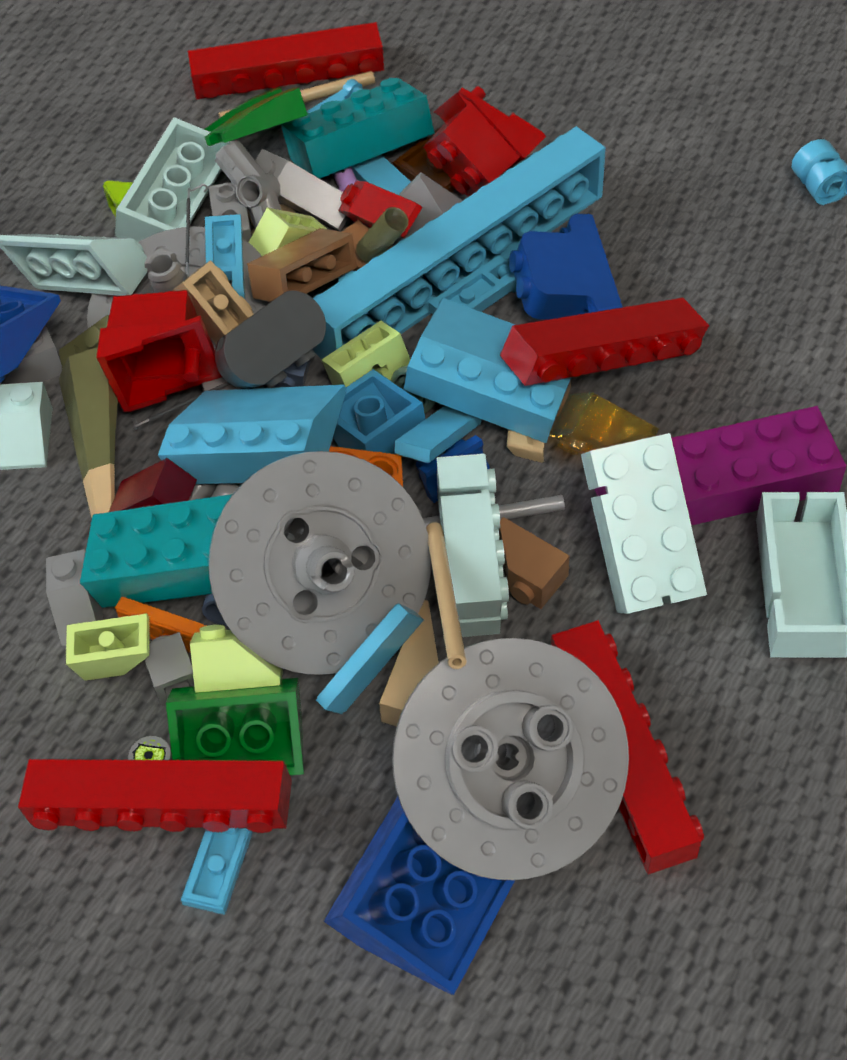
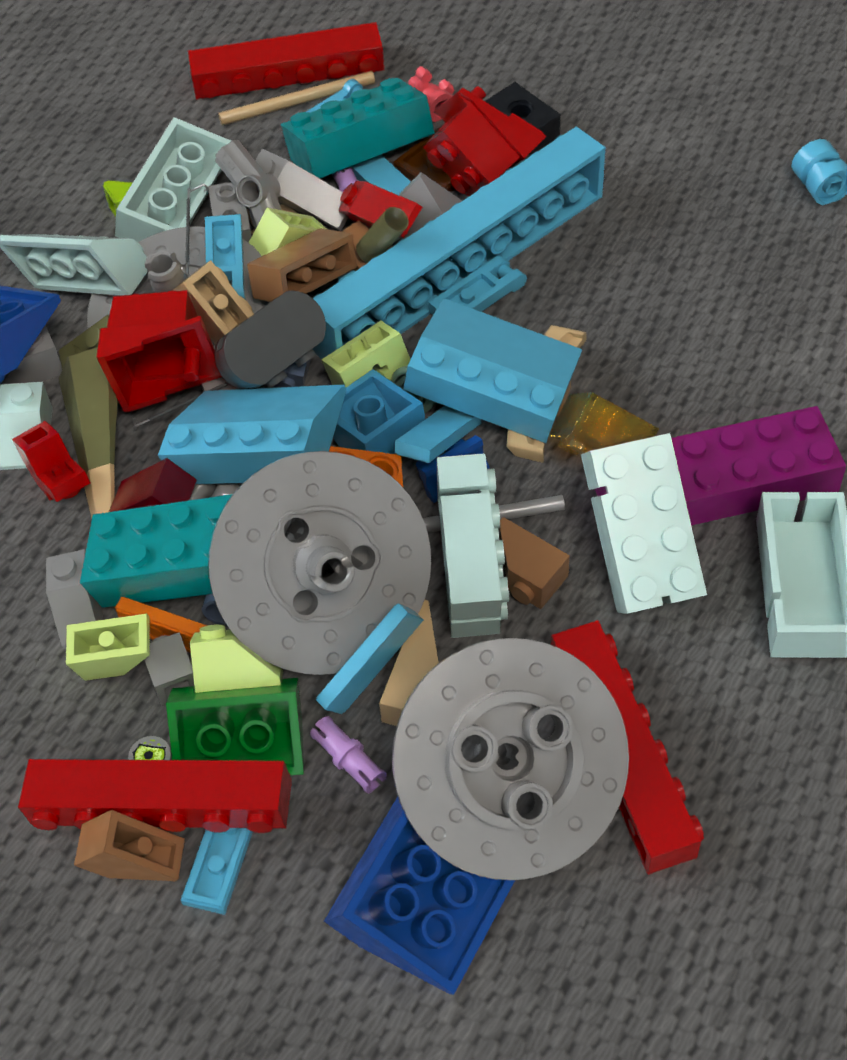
green wedge [204,88,308,146] -> none
tan piece [426,522,466,669] -> none
red brick [500,298,709,386] -> none
blue brick [509,214,623,320] -> none
none -> red brick [12,421,91,502]
none -> medium nougat slope [74,810,185,881]
none -> lavender pin [310,716,387,794]
none -> coral piece [408,66,455,122]
none -> black brick [486,82,561,156]

